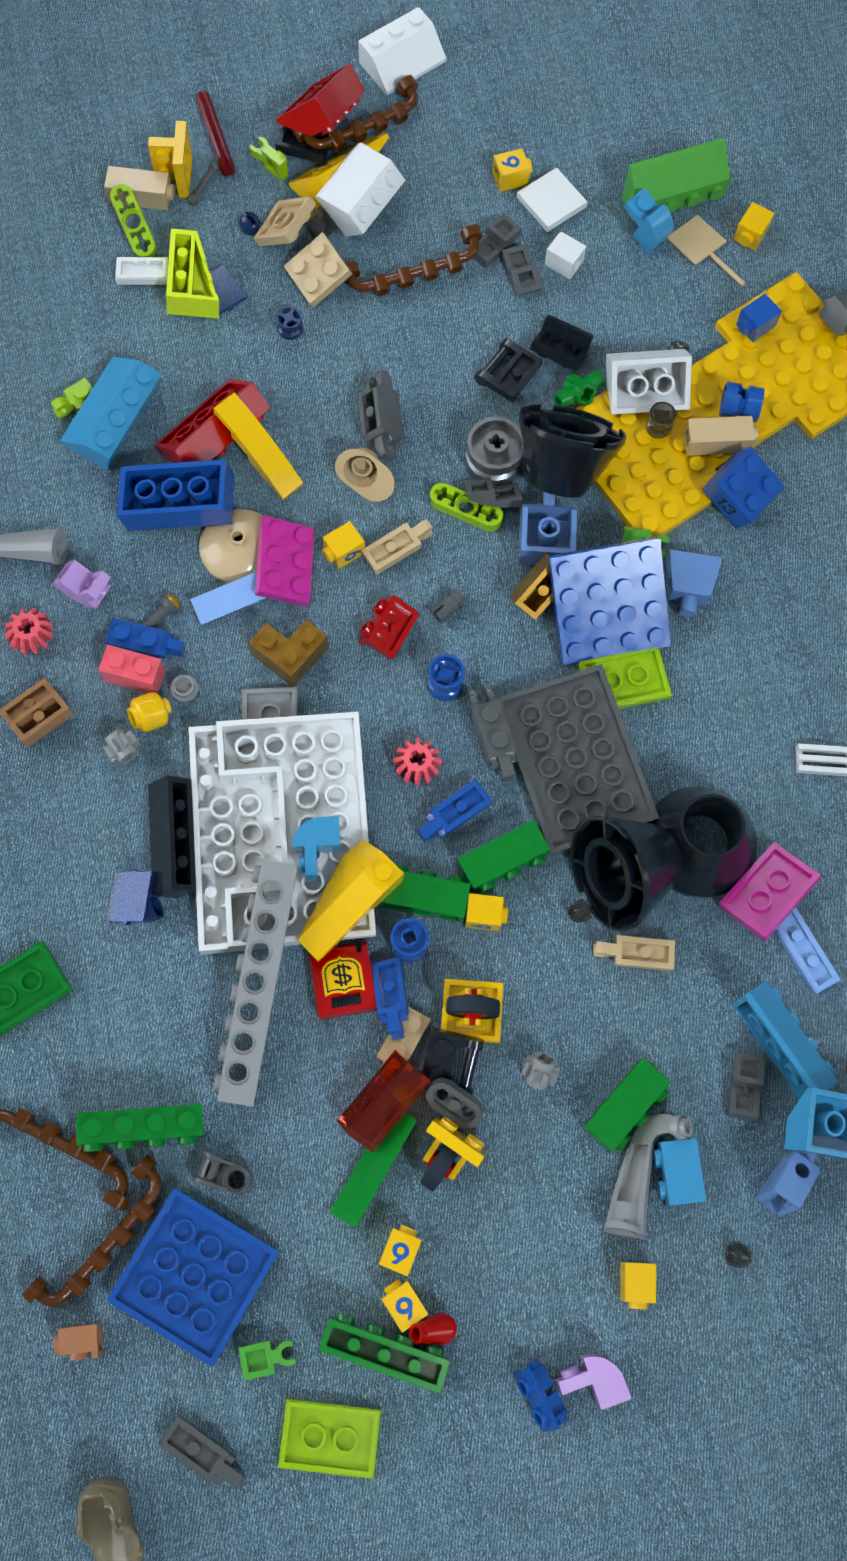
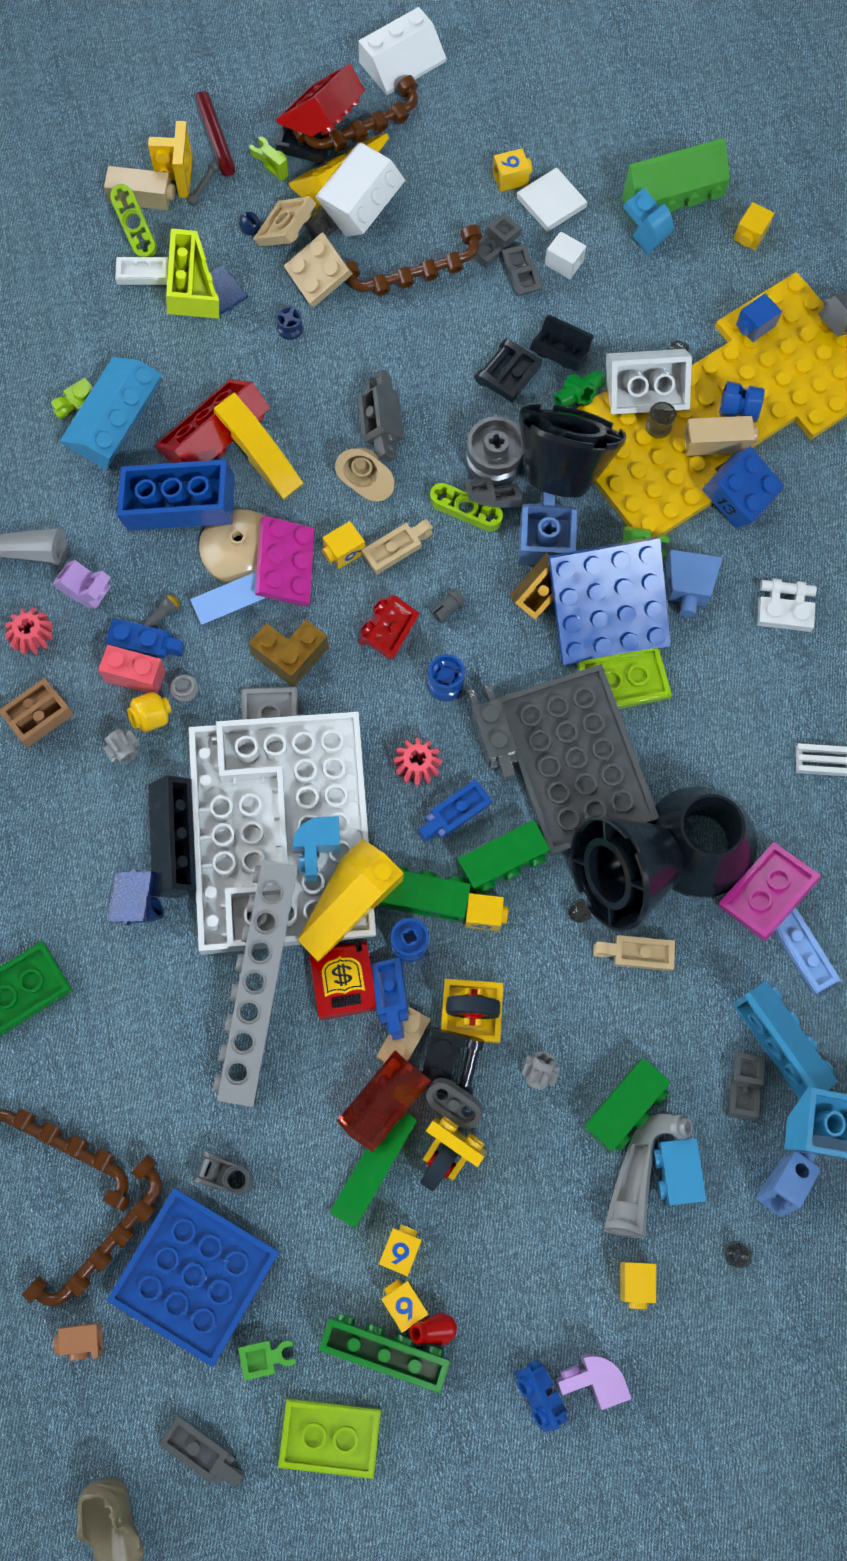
green brick [76,1104,203,1152] -> none
tan piece [667,214,745,286] -> none
none -> white plate [757,578,817,632]

